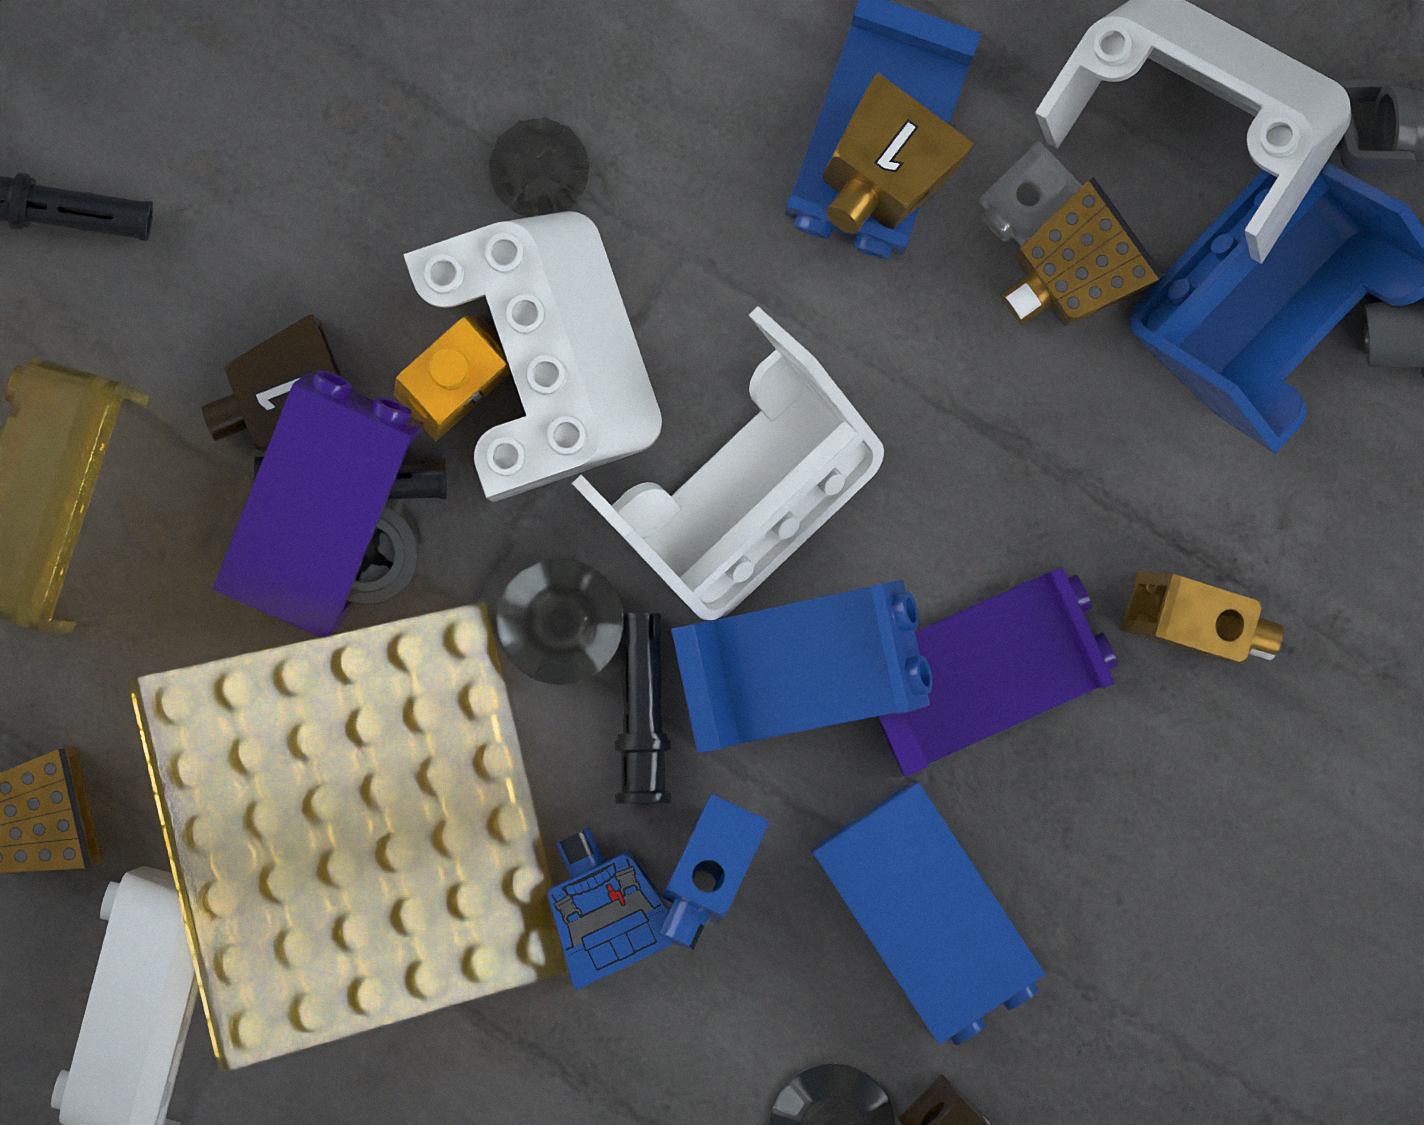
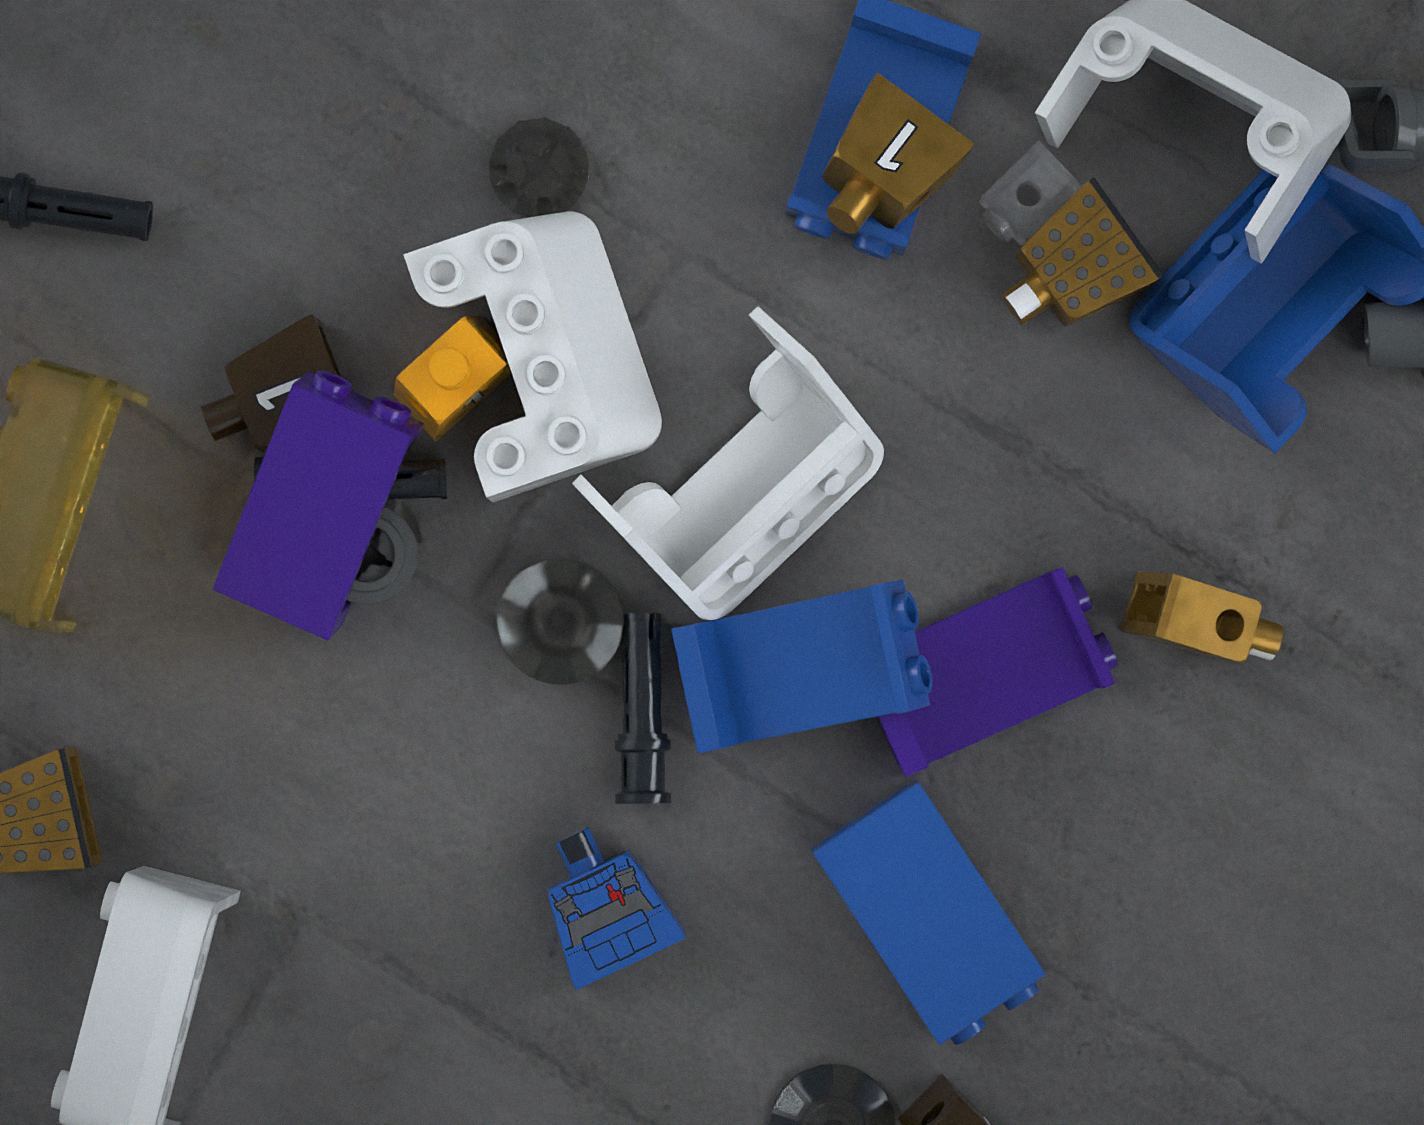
clear yellow plate [128,602,569,1071] -> none
blue torso [659,794,770,950] -> none

